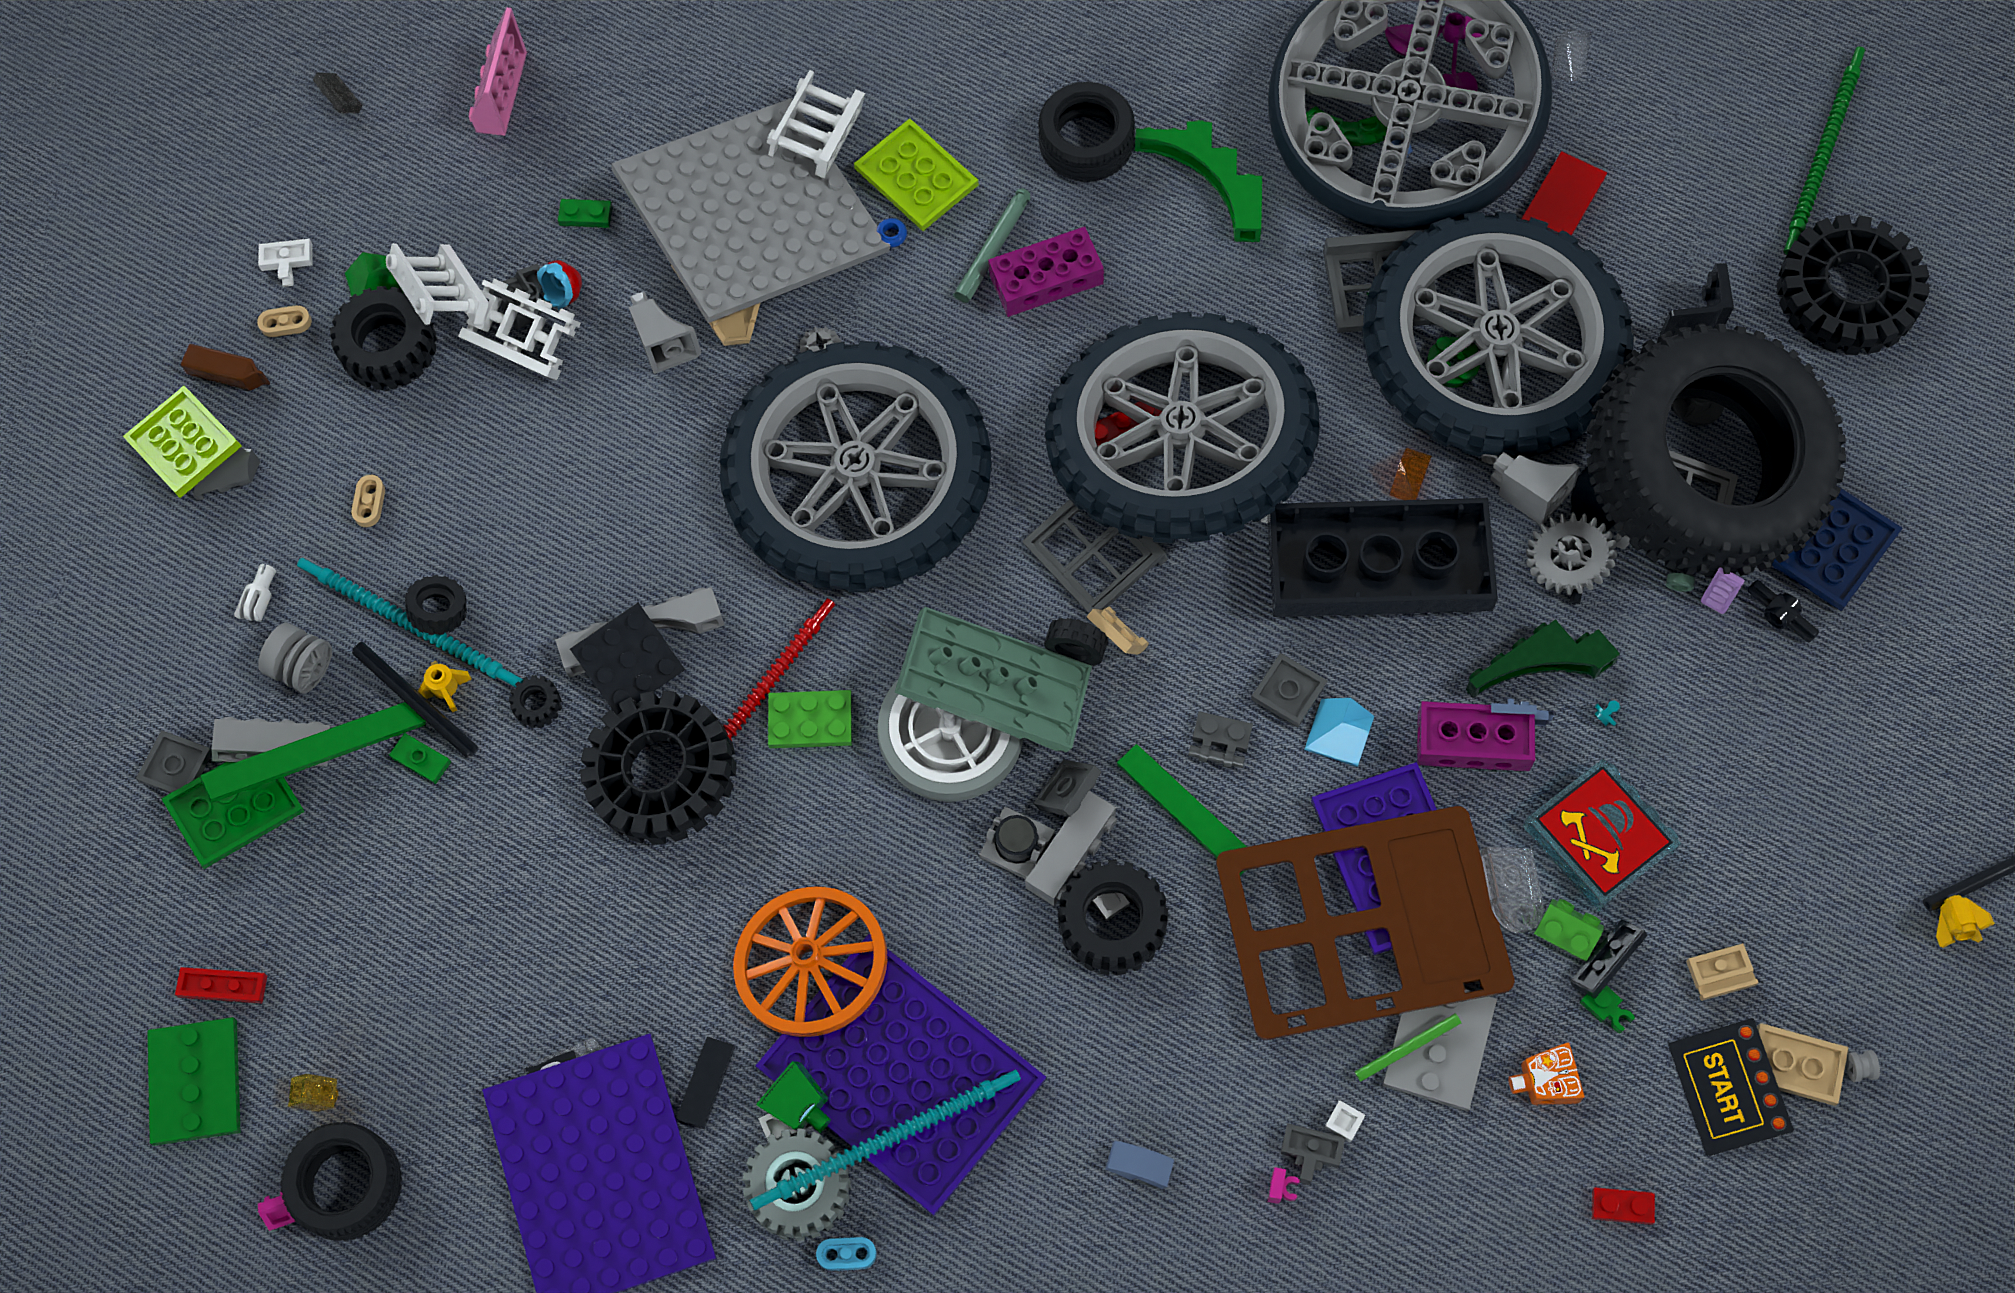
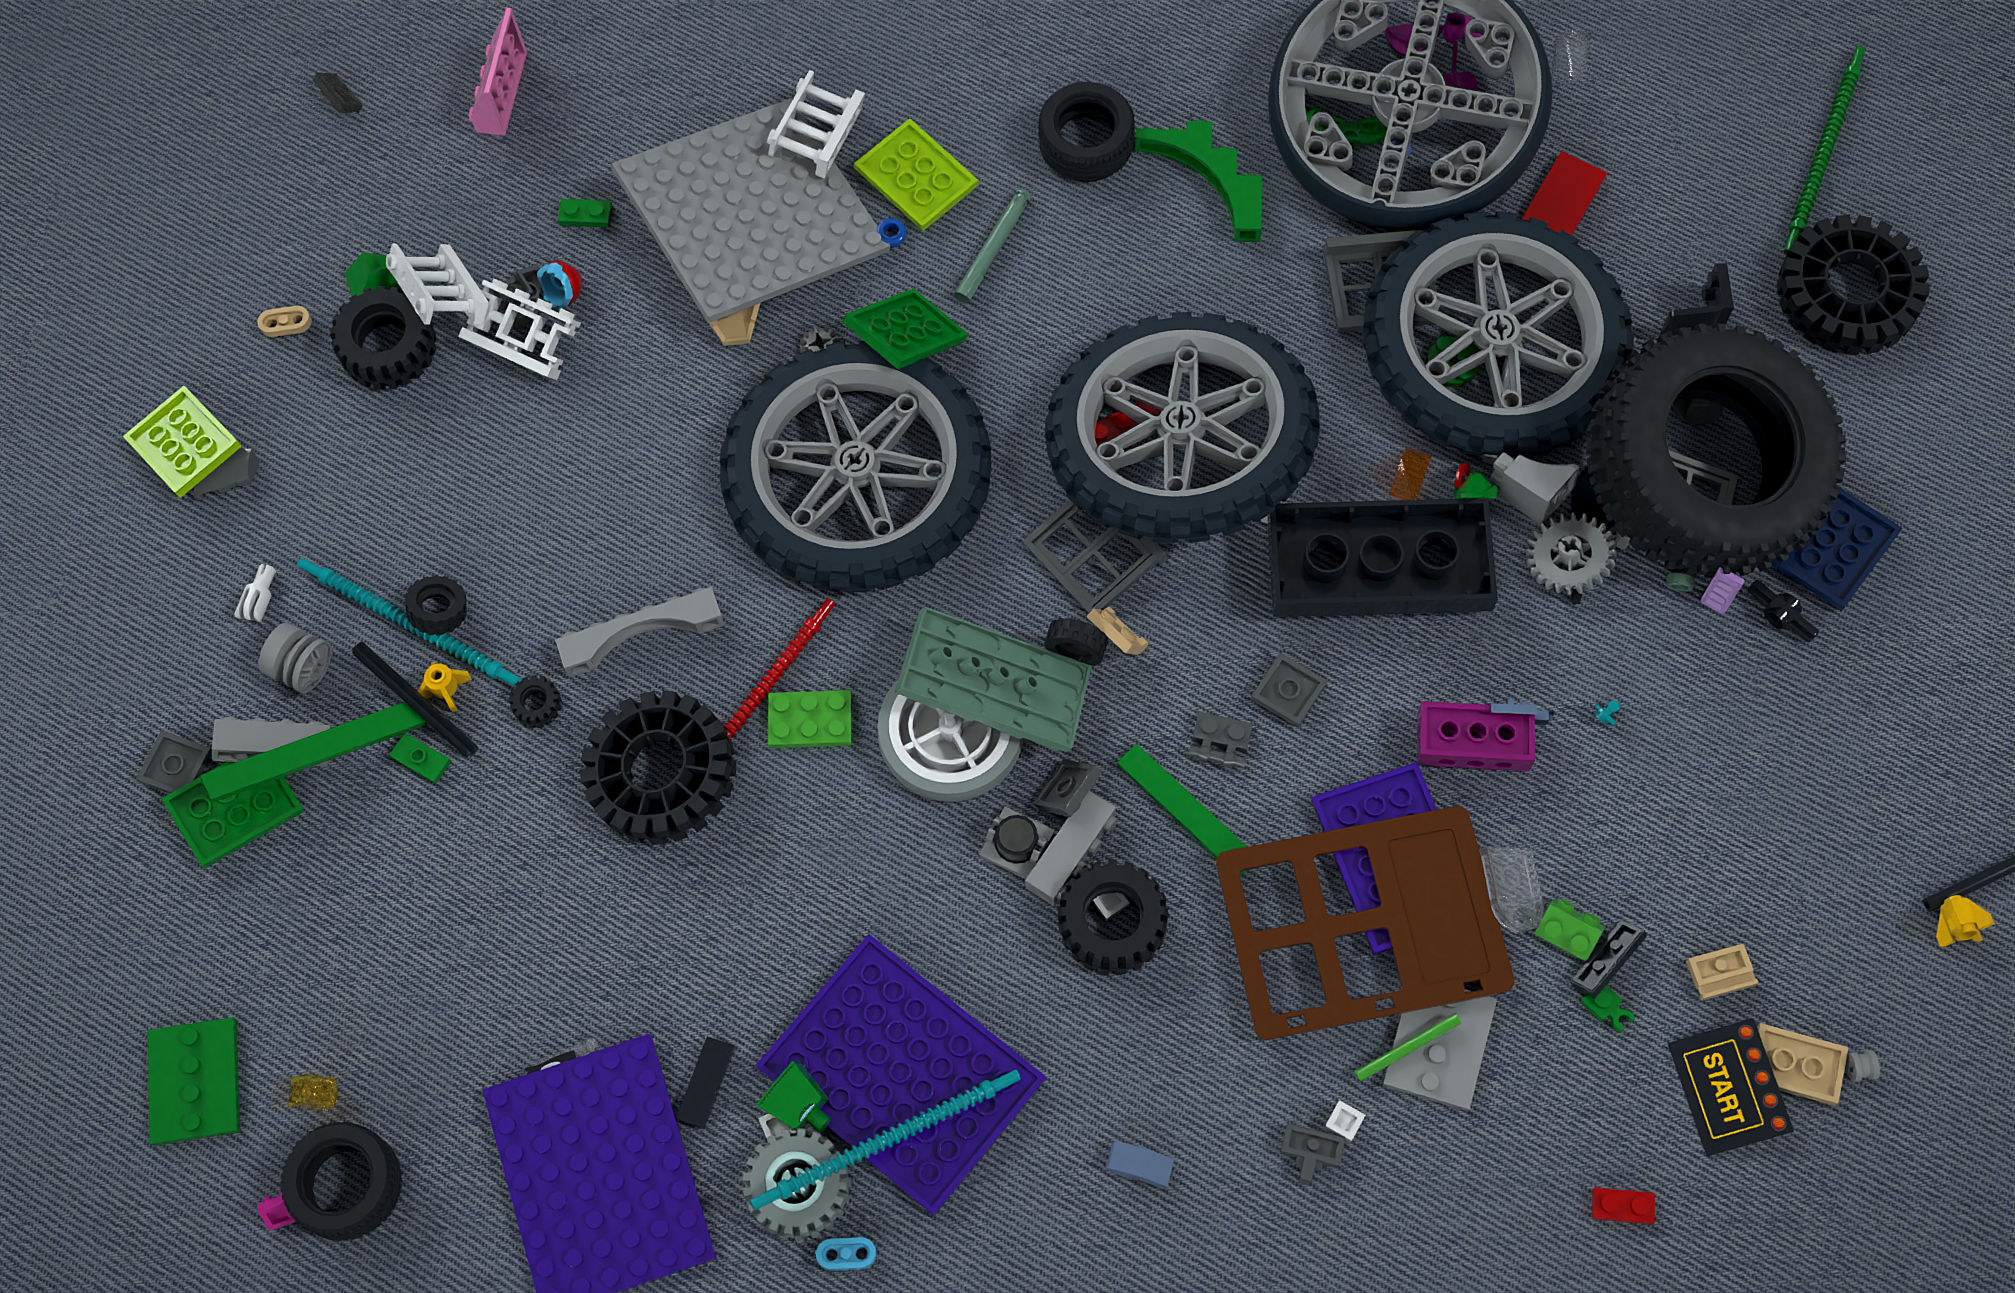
red plate [175,967,268,1003] -> none
reddish brown piece [181,344,270,390] -> none
white plate [258,239,312,287] -> none
tan plate [351,475,385,527] -> none
black plate [569,602,685,715] -> none
light grey hips [629,292,701,374] -> none
orange wheel [733,887,887,1037] -> none
magenta brick [988,226,1104,317] -> none
dark pink tile [1268,1167,1300,1204] -> none
medium azure slope [1304,698,1374,767] -> none
dark green arch [1466,619,1620,698] -> none
orange torso [1509,1043,1585,1105] -> none
panel [1523,758,1681,912] -> none
none -> green plate [843,288,968,369]
none -> green piece [1453,463,1498,499]

